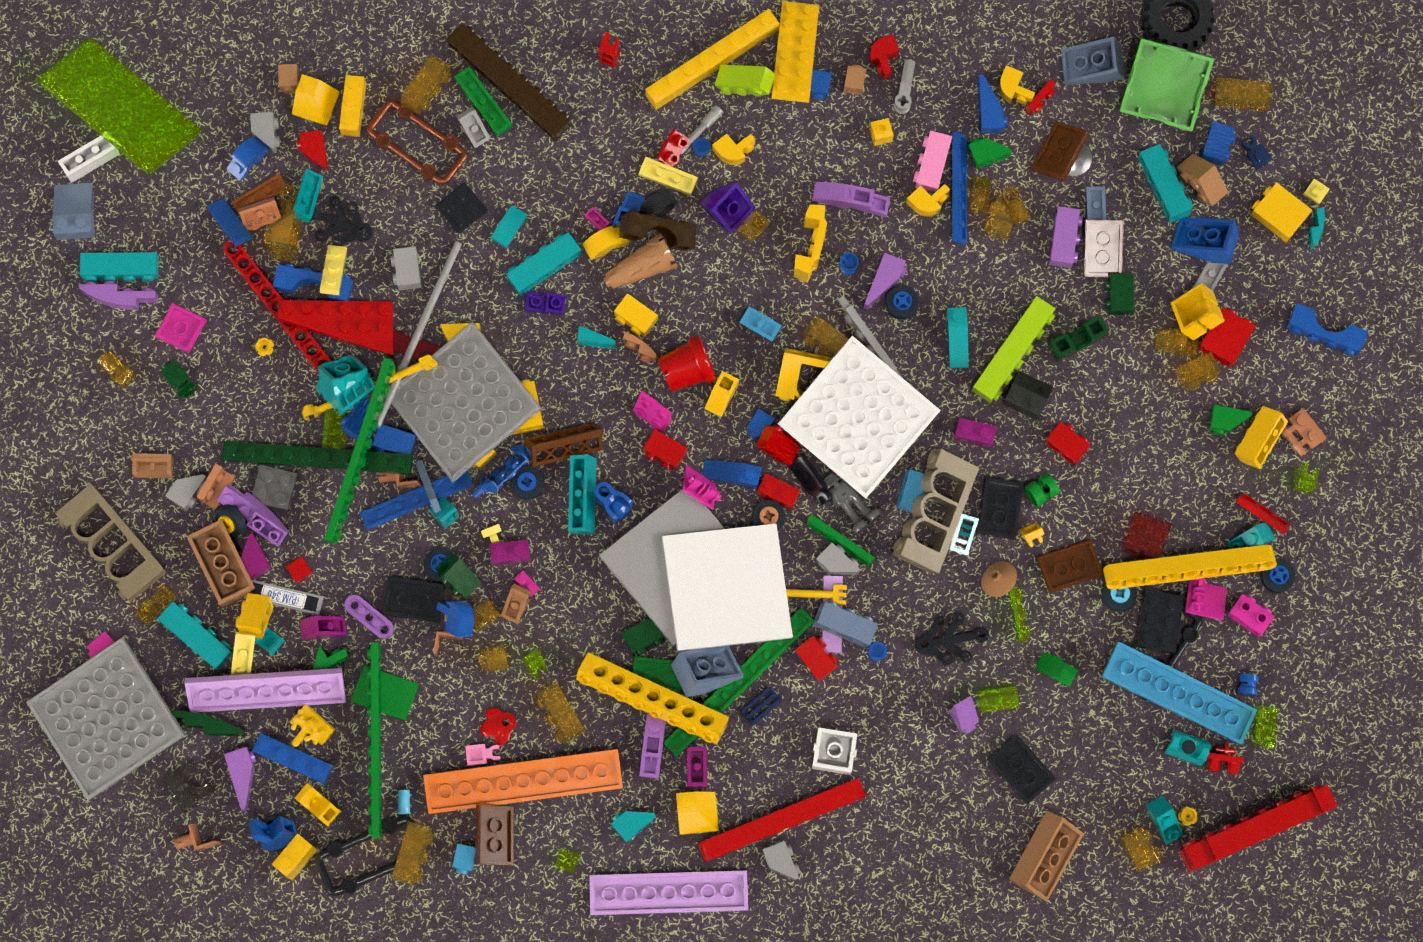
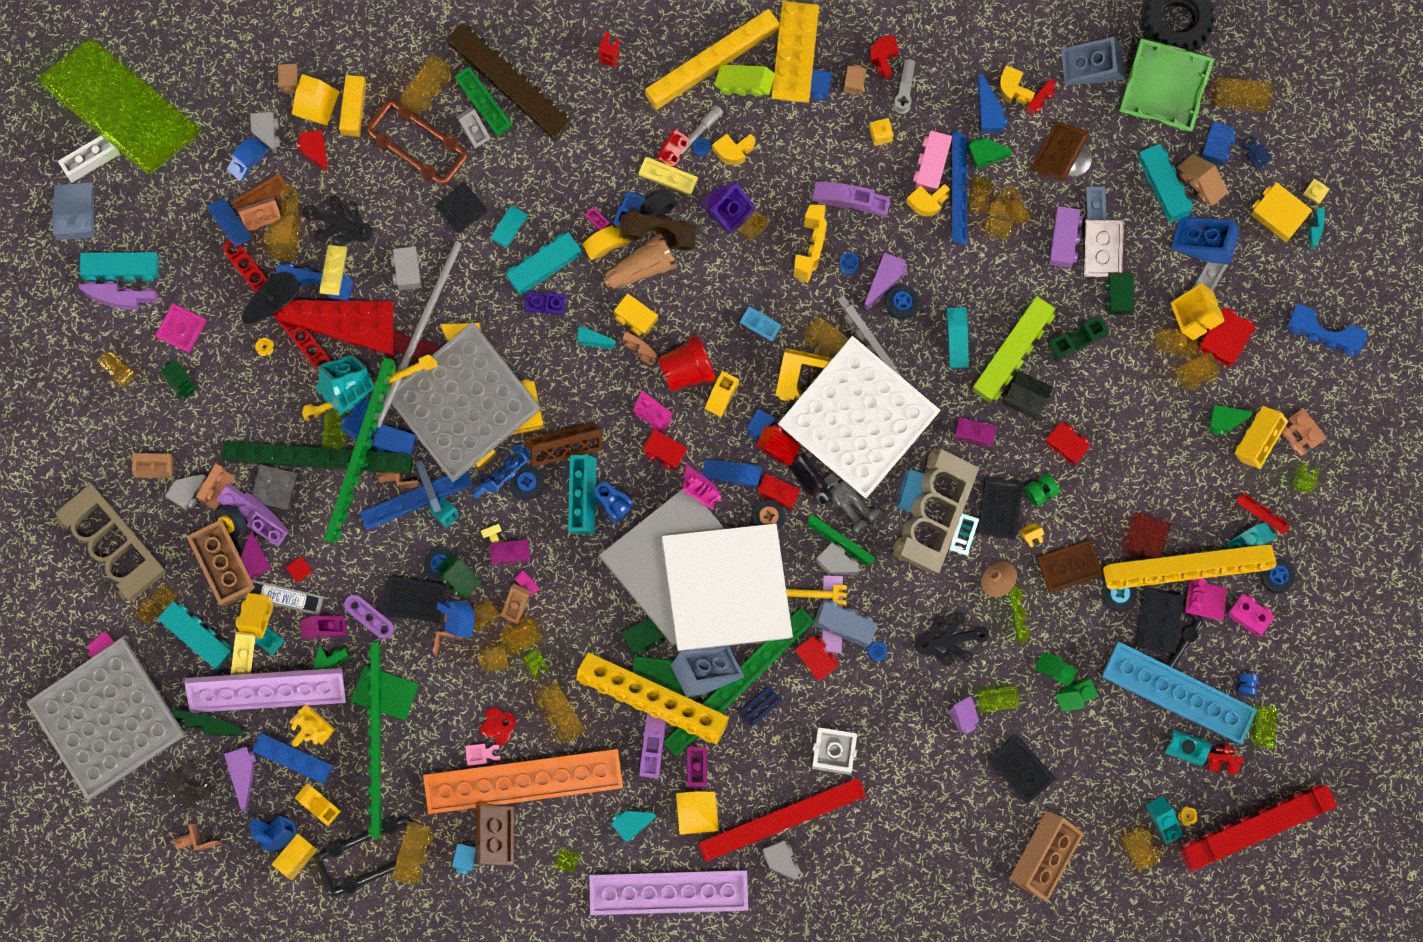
teal plate [291,169,323,223] -> none
medium azure pin [396,790,412,814] -> none
none -> black shield [242,272,299,324]
none -> clear yellow brick [499,617,545,657]
none -> green slope [1055,677,1098,711]

